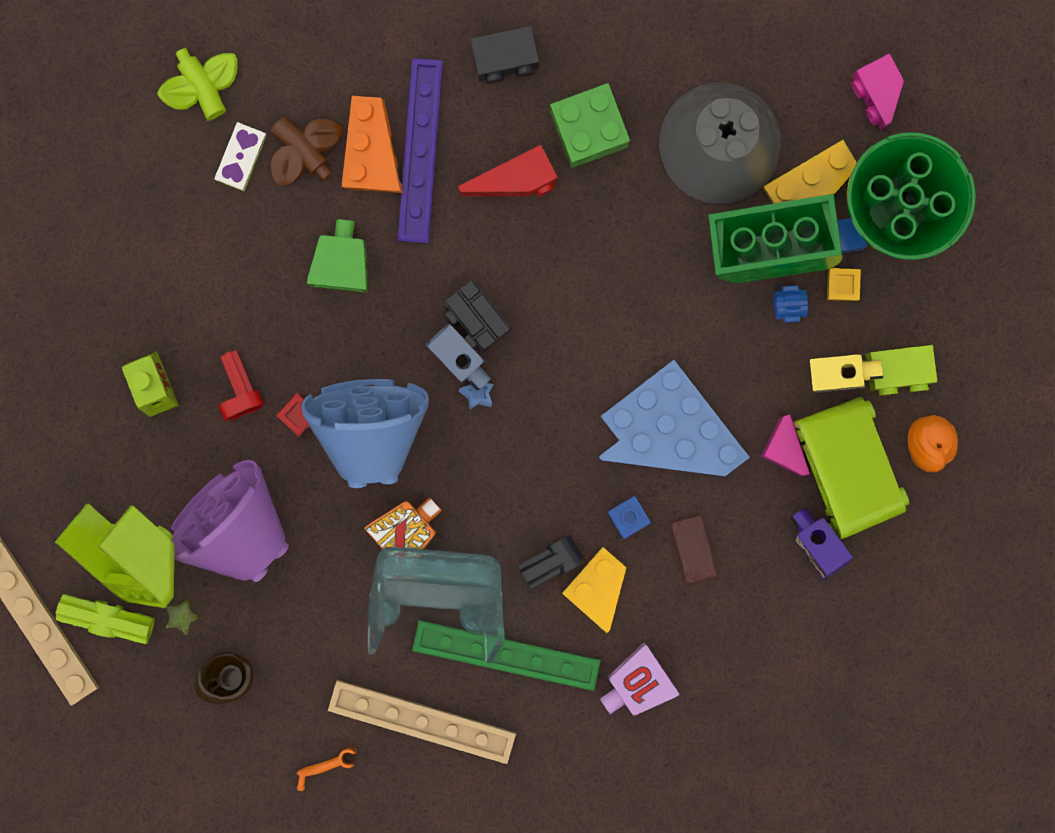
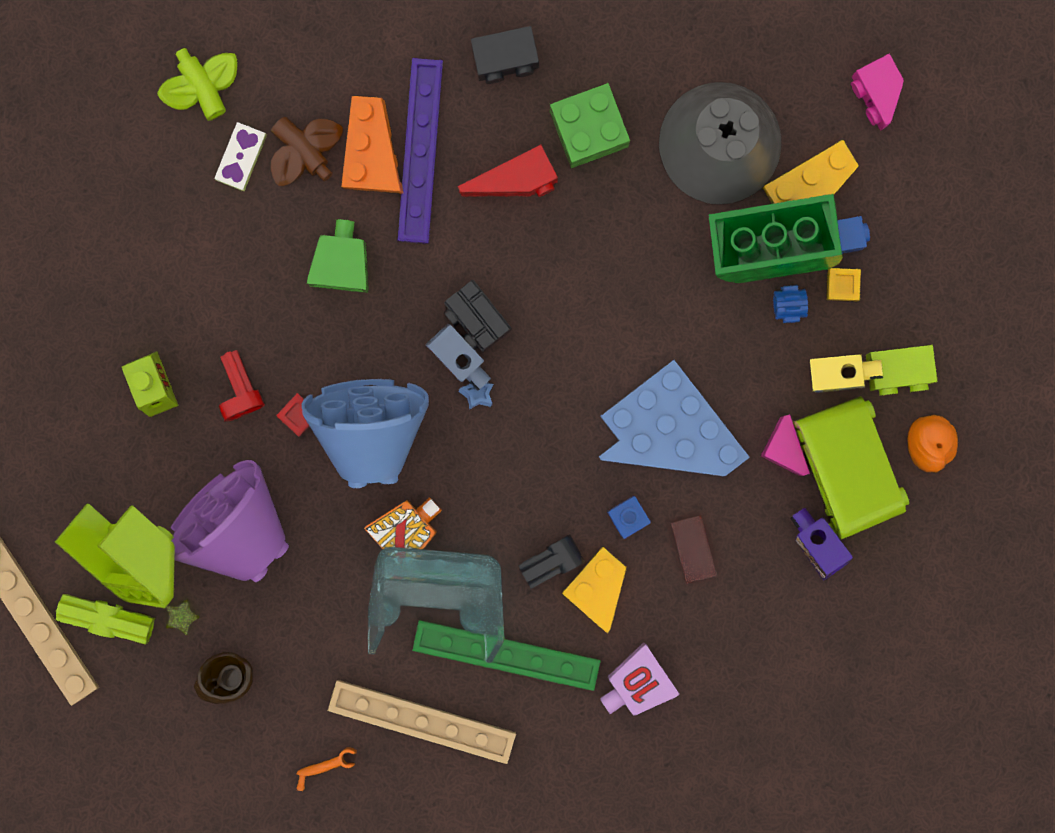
green cone [847,132,976,260] -> none

